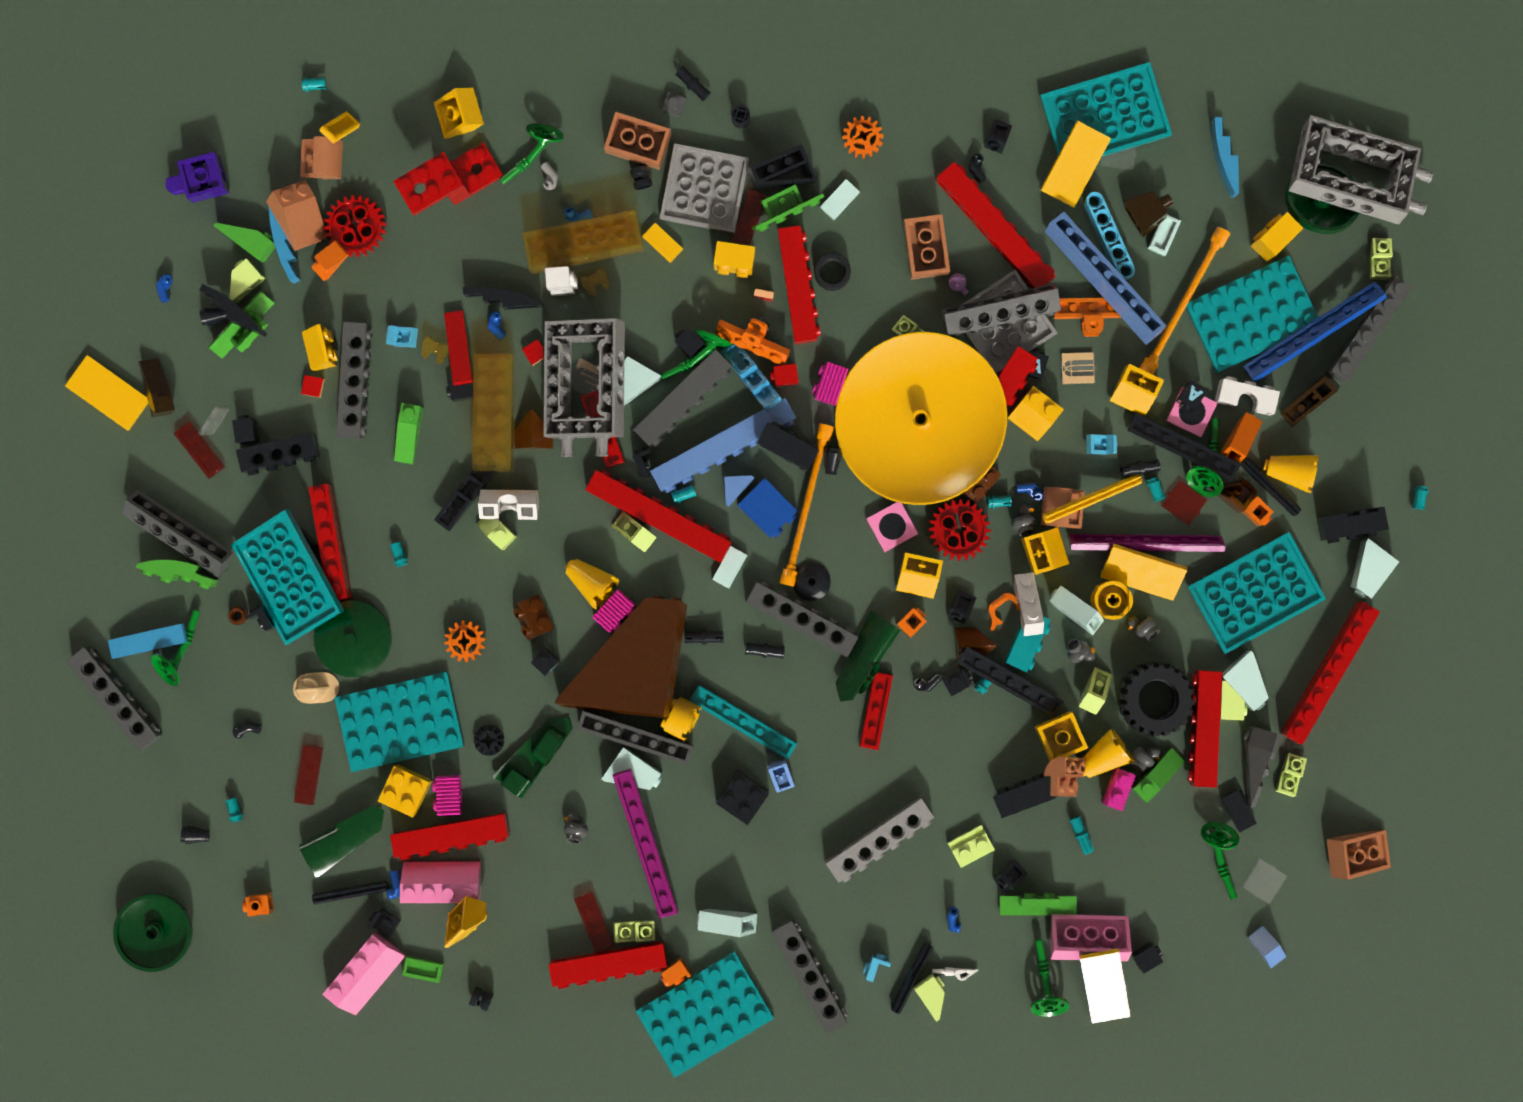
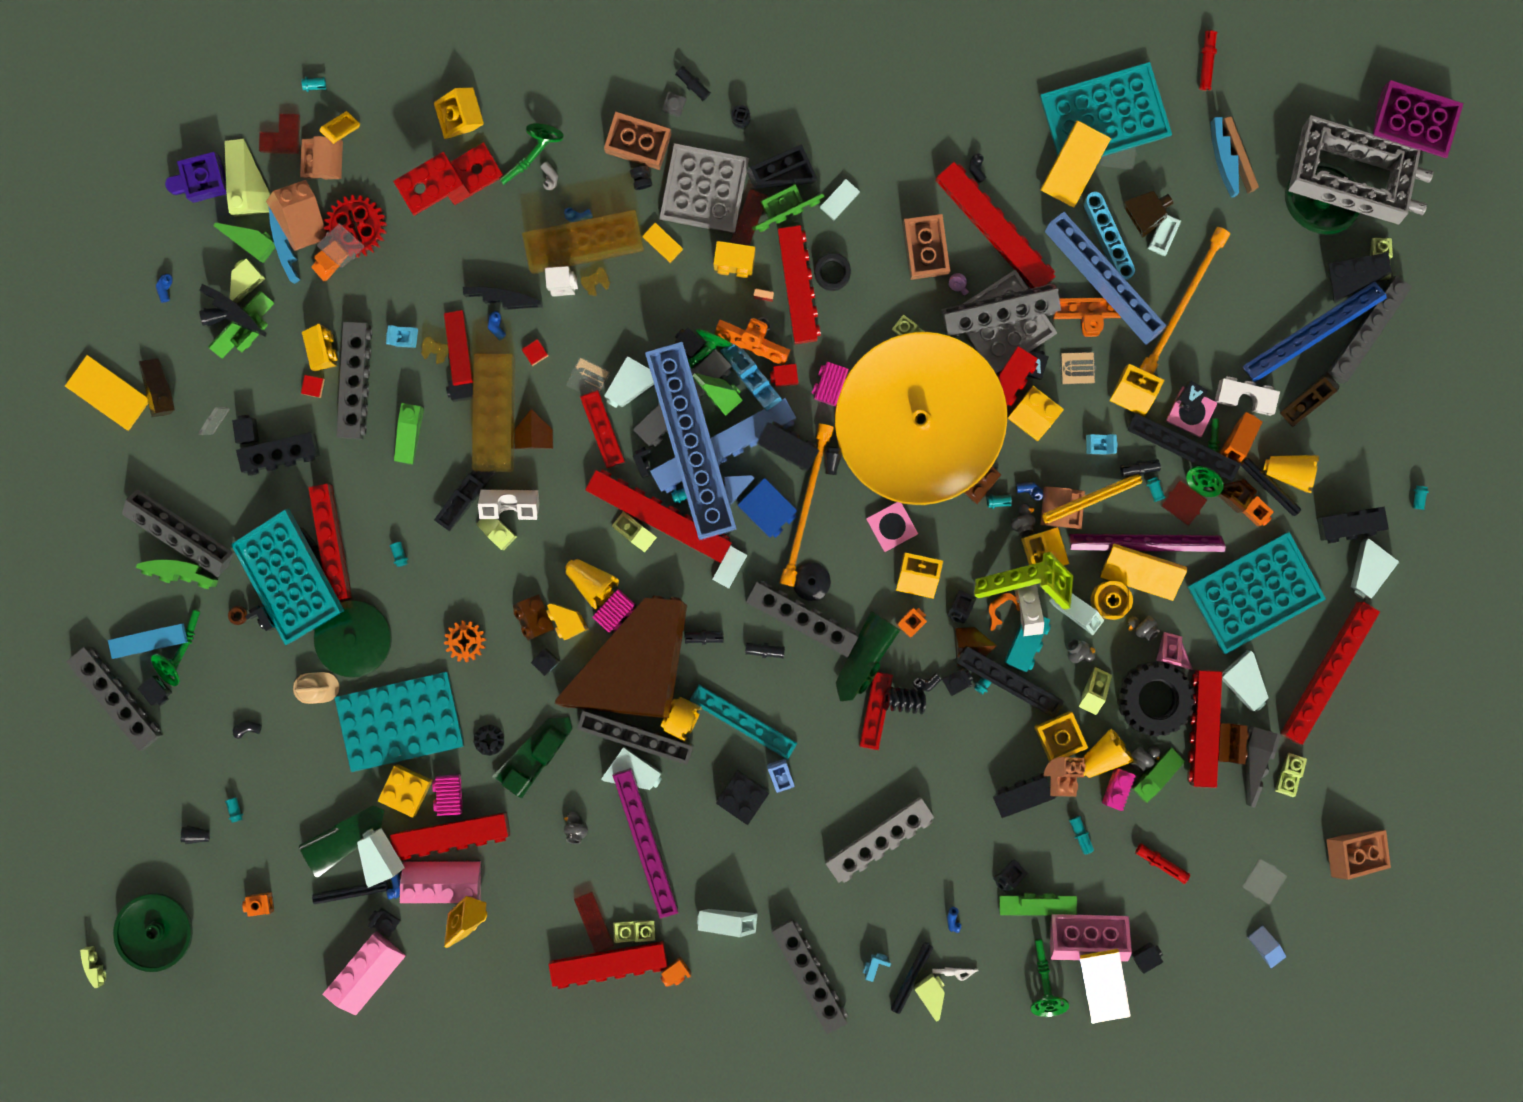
clear red tile [174,422,225,479] -> none
clear red tile [294,745,324,805] -> none
bright green tile [402,955,444,983] -> none
black wheel [469,986,494,1012] -> none
light grey brick [544,318,625,457] -> none
teal plate [636,951,774,1078] -> none
orange gear [842,116,884,159] -> none
red gear [928,499,991,561] -> none
yellowish green plate [947,825,995,868] -> none
black bracket [984,119,1012,153] -> none
teal plate [1185,256,1318,373] -> none
green dish [1201,822,1240,900] -> none
yellowish green slope [1220,680,1247,720] -> none
black tile [1220,789,1257,832] -> none
yellow brick [1250,212,1303,262] -> none
none -> yellowish green slope [80,946,106,988]
none -> black brick [137,675,172,706]
none -> yellowish green wedge [225,139,270,217]
none -> clear red plate [259,114,300,154]
none -> clear piece [317,224,364,268]
none -> light aqua slope [357,828,405,888]
none -> yellow slope [546,604,588,640]
none -> medium blue brick [645,342,737,540]
none -> bright green slope [692,373,743,416]
none -> black piece [883,687,926,714]
none -> lime bracket [974,552,1073,610]
none -> red pin [1135,843,1190,884]
none -> bright pink slope [1156,632,1193,670]
none -> red pin [1199,30,1218,91]
none -> reddish brown bracket [1218,723,1249,764]
none -> medium nougat tile [1222,116,1259,194]
none -> black wedge [1328,252,1392,303]
none -> magenta slope [1373,80,1464,158]

